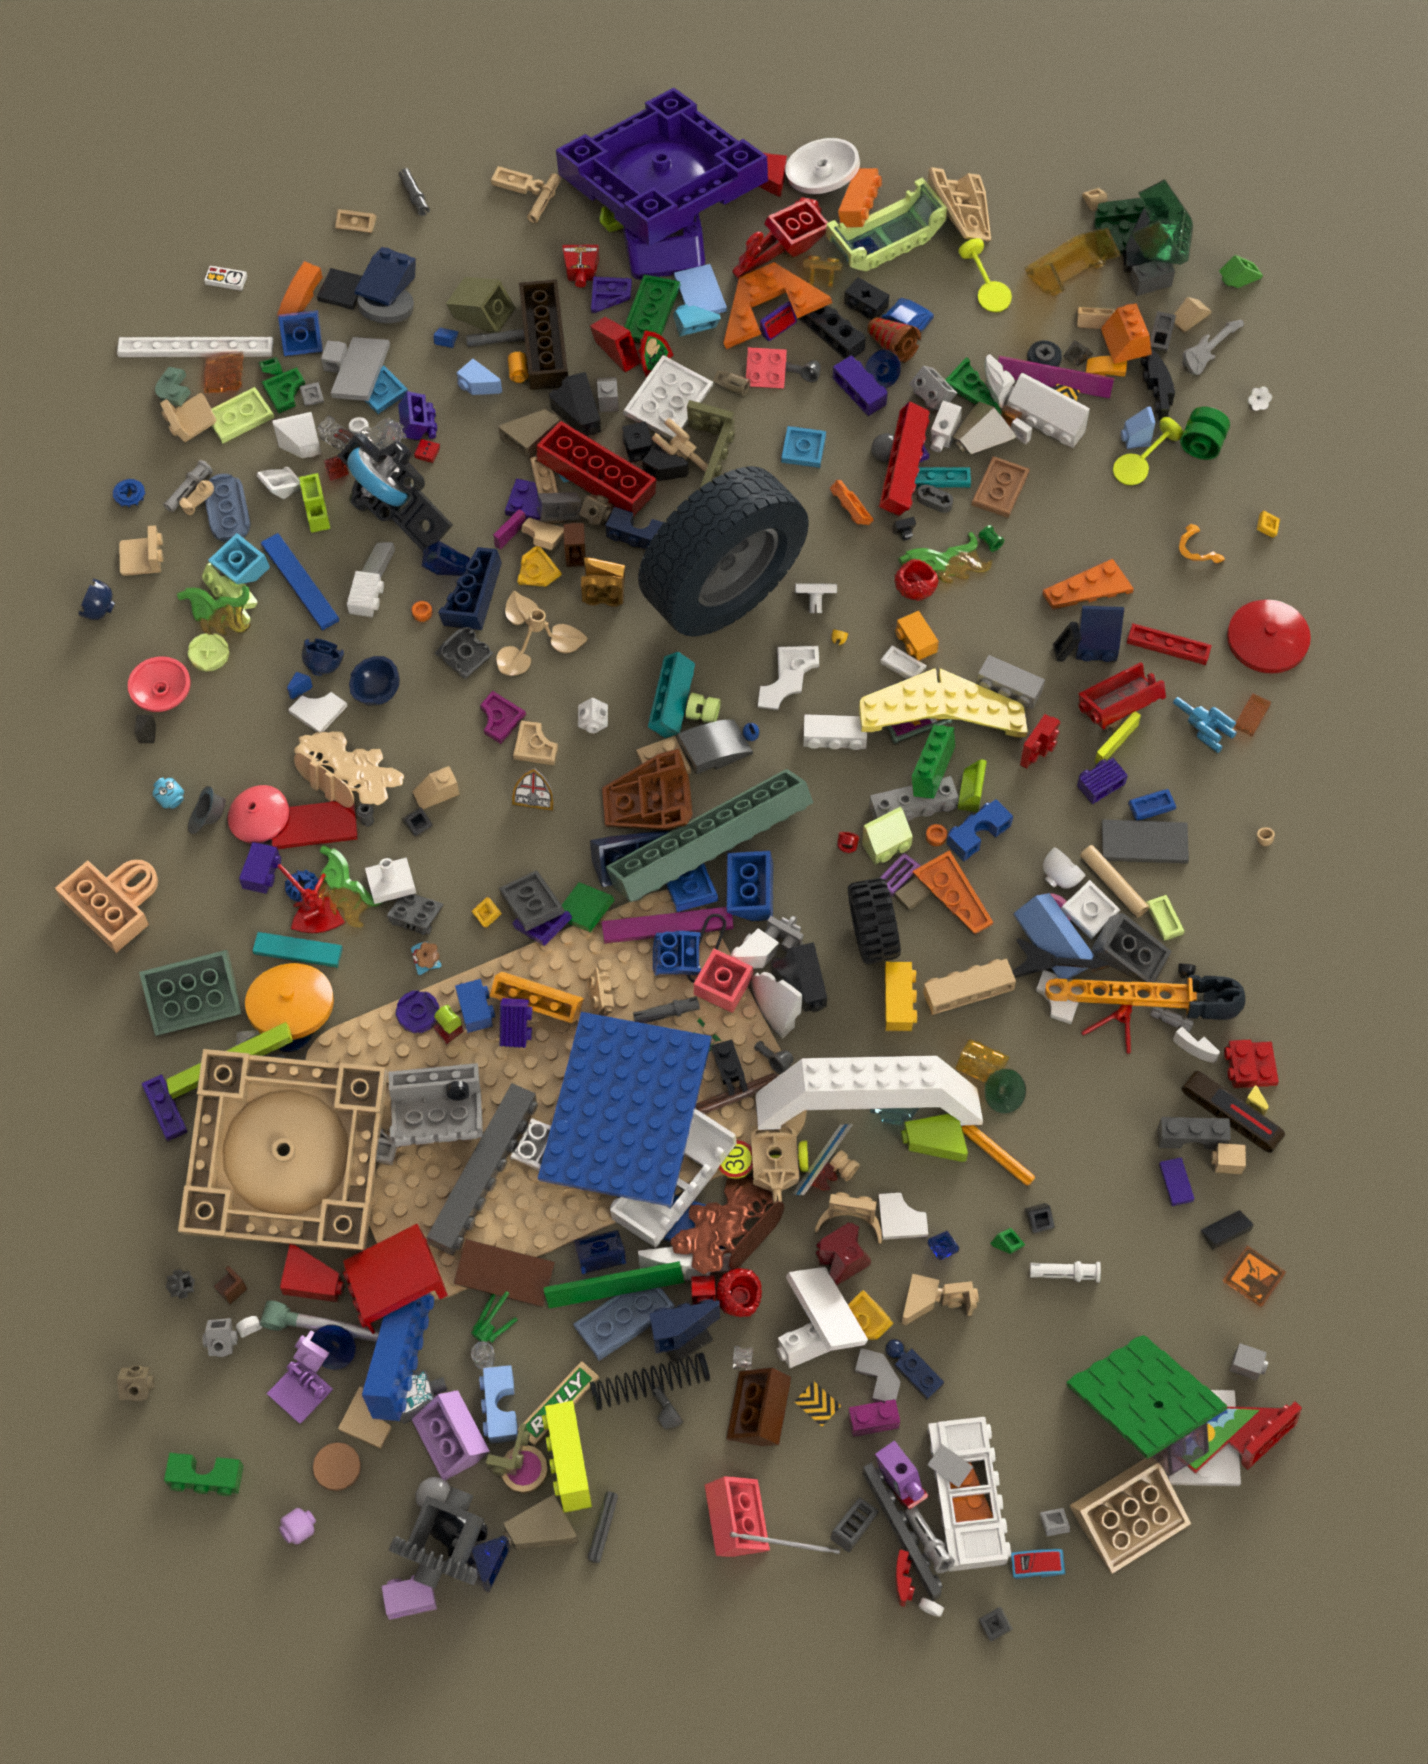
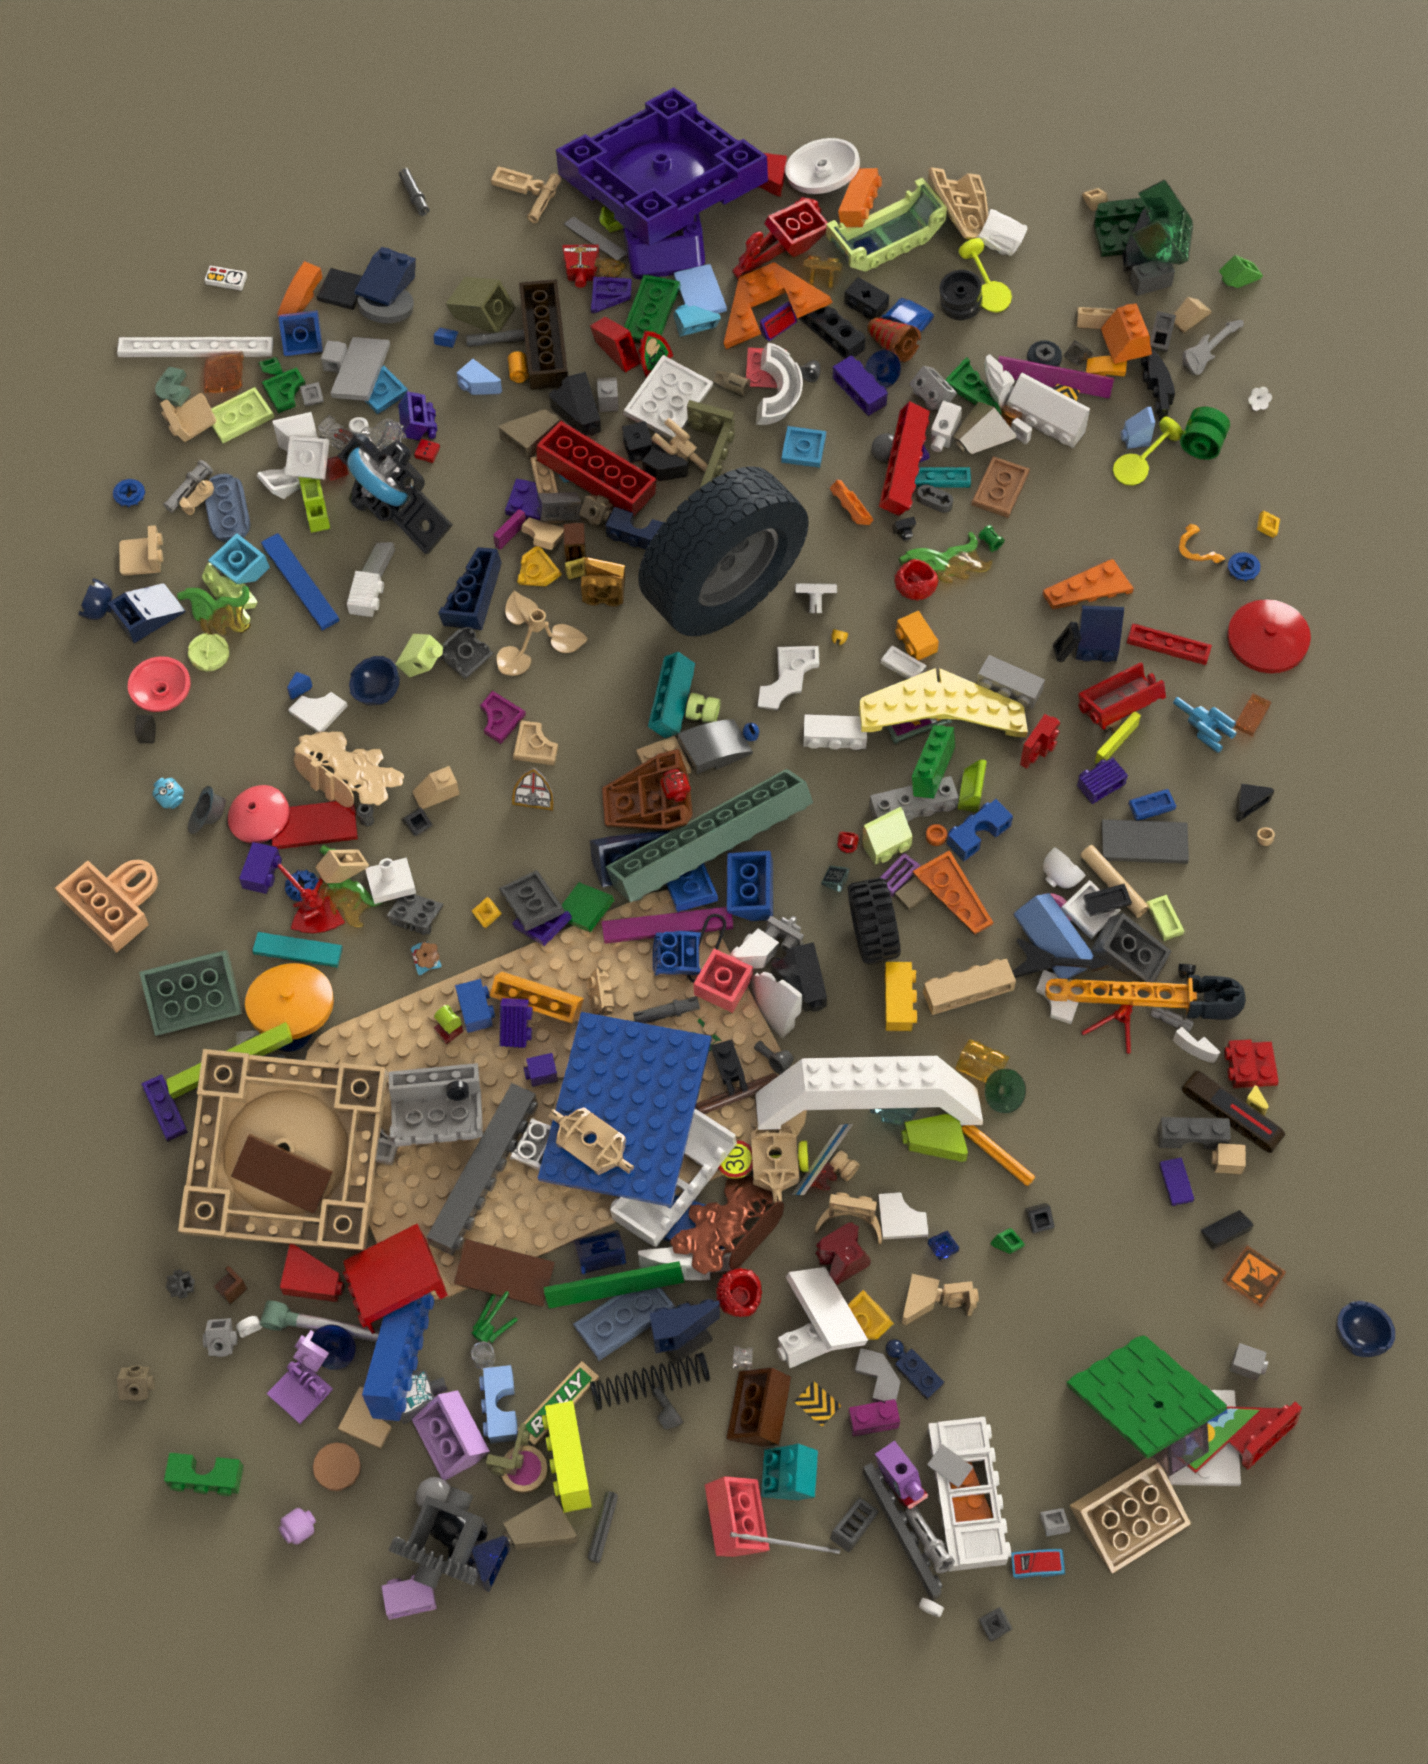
dark blue cylinder [301,639,344,676] -> none
tan slope [335,209,377,233] -> none
dark purple tile [396,990,440,1033] -> none
orange tile [412,601,433,622] -> none
clear blue slope [422,541,470,576] -> none
white brick [578,697,608,734] -> none
red slope [691,1276,715,1305] -> none
red slope [895,1549,915,1607] -> none
clear yellow windscreen [1024,228,1121,296] -> none
white pin [1030,1261,1101,1283] -> none
none -> dark blue slope [108,583,186,643]
none -> reddish brown tile [231,1134,333,1214]
none -> white tile [285,436,330,480]
none -> tan slope [315,849,369,883]
none -> yellowish green torso [395,634,443,677]
none -> dark purple brick [523,1053,558,1087]
none -> tan plate [549,1108,634,1176]
none -> light grey sticker [564,217,627,260]
none -> light yellow slope [565,557,585,580]
none -> clear yellow slope [594,257,626,278]
none -> red head [660,769,691,802]
none -> white brick [756,343,803,425]
none -> teal slope [761,1444,818,1500]
none -> slope [821,866,850,892]
none -> black wheel [939,269,983,320]
none -> white slope [977,209,1027,256]
none -> black tile [1083,883,1132,917]
none -> blue gear [1227,552,1261,582]
none -> black slope [1236,784,1274,822]
none -> dark blue cylinder [1336,1301,1395,1357]

